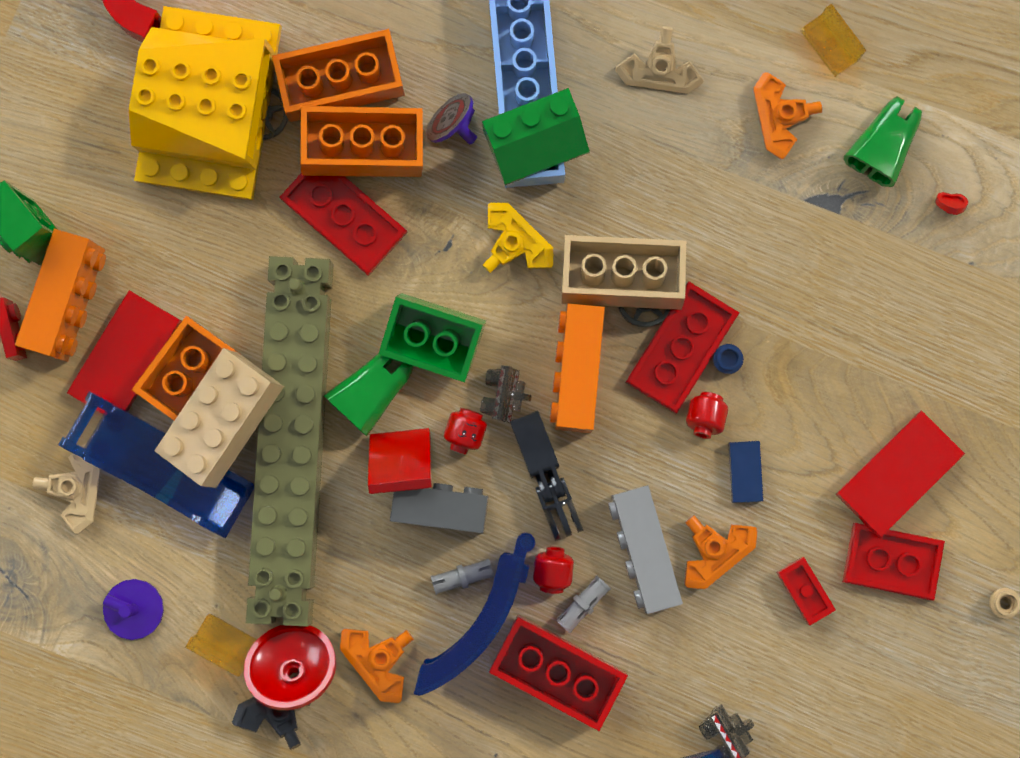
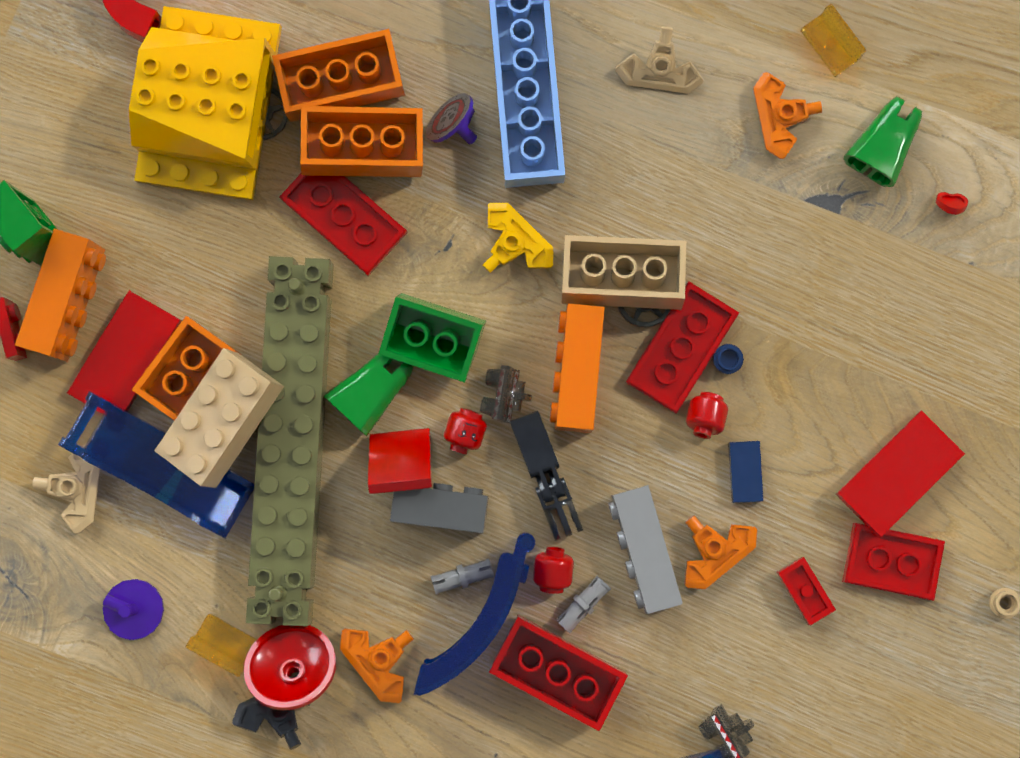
green slope [482,88,590,186] -> none

